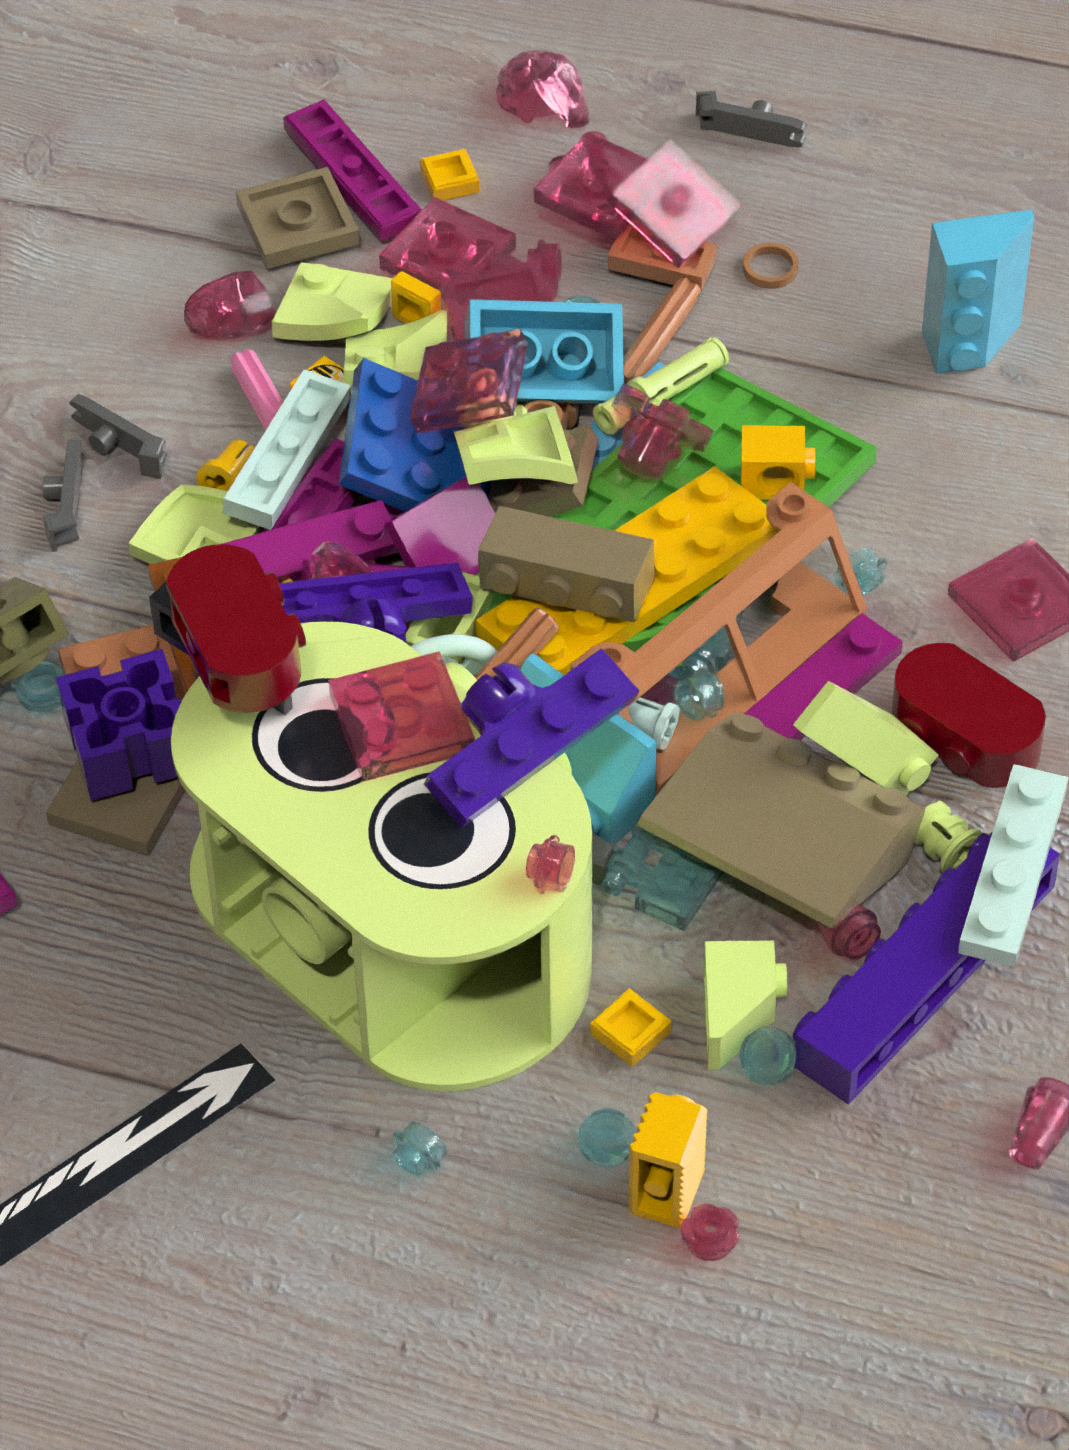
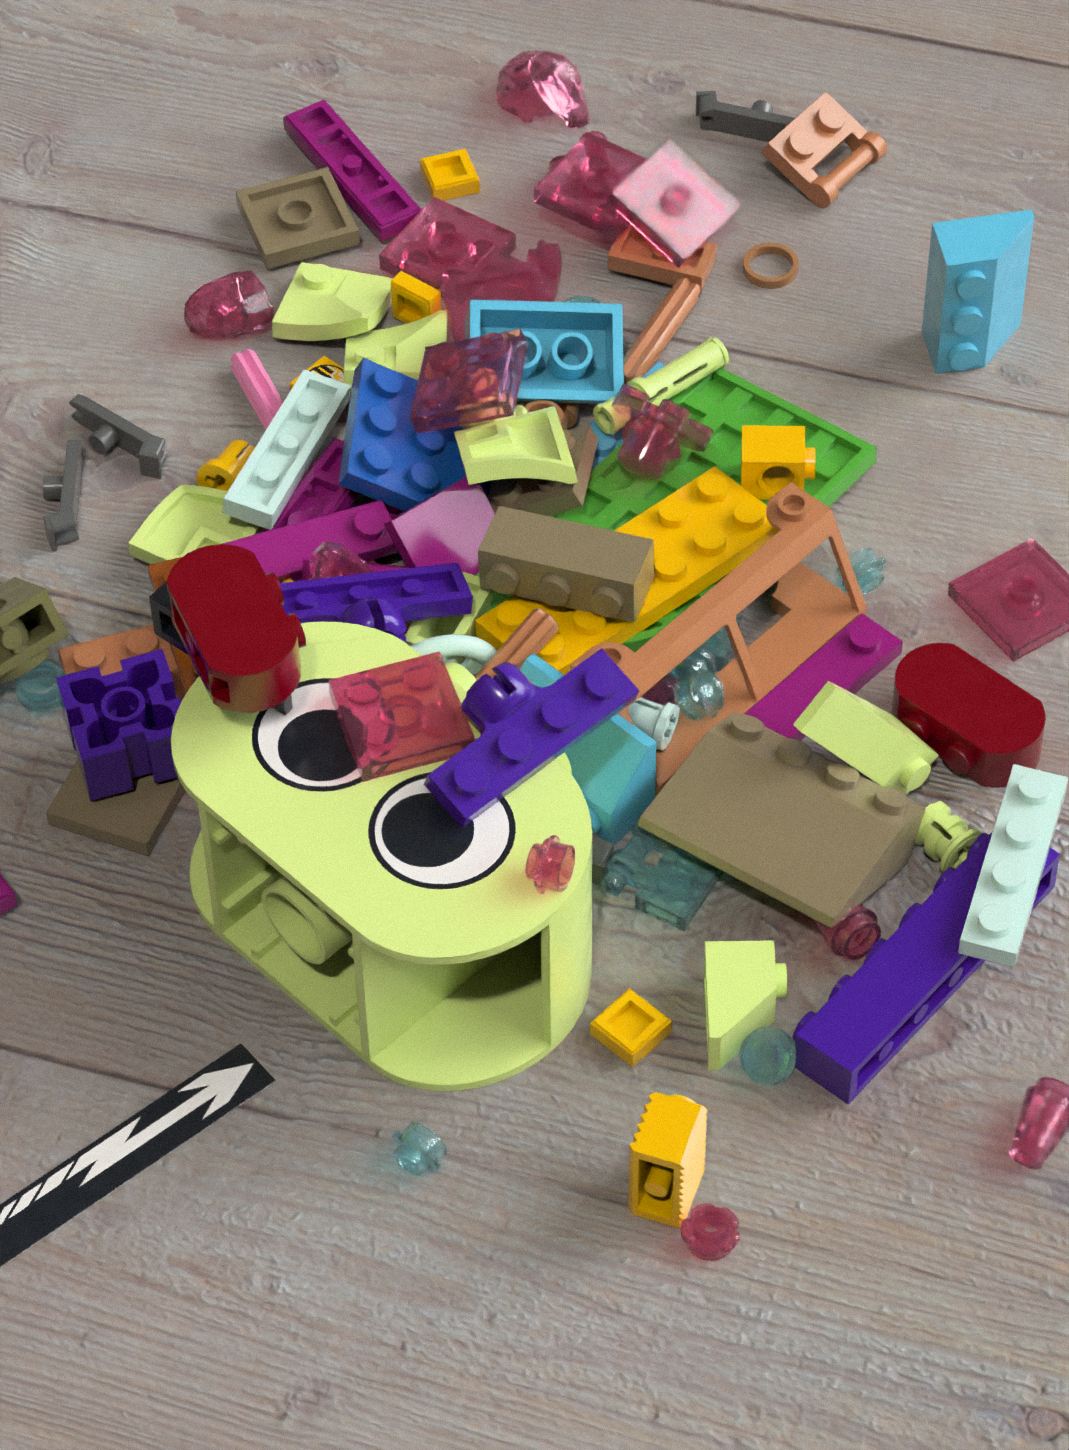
clear light blue plate [578,1108,637,1166] -> none
none -> plate [761,92,887,208]

